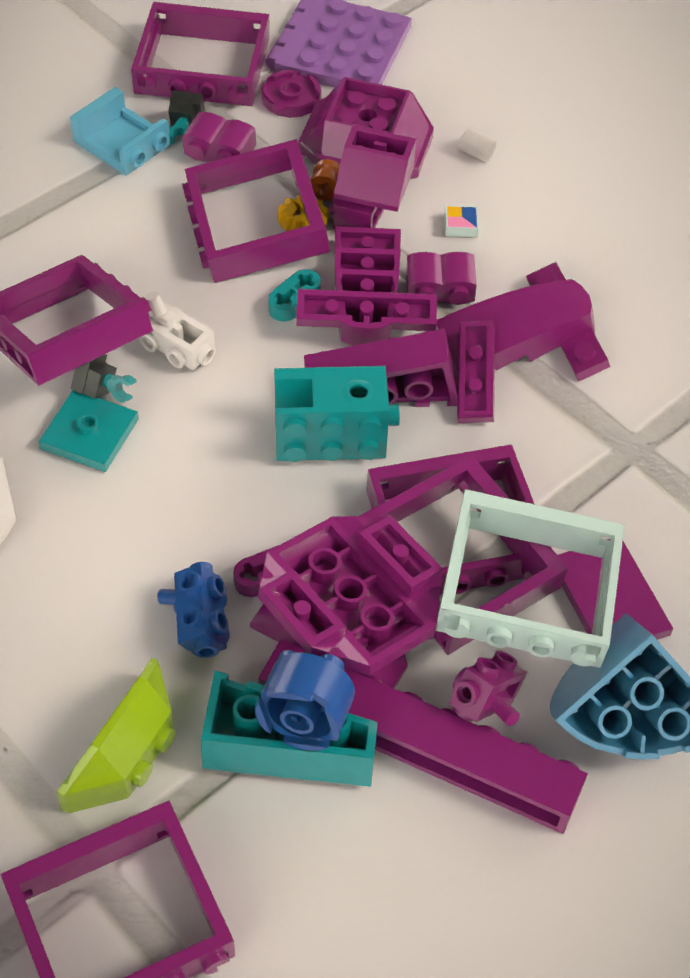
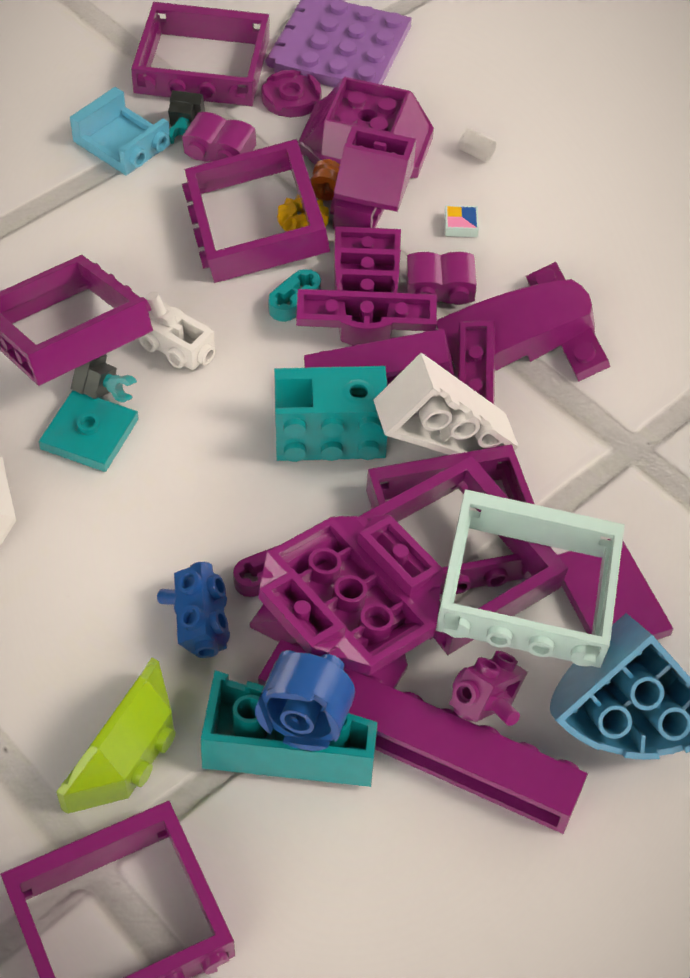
none -> white wedge [374,353,518,463]

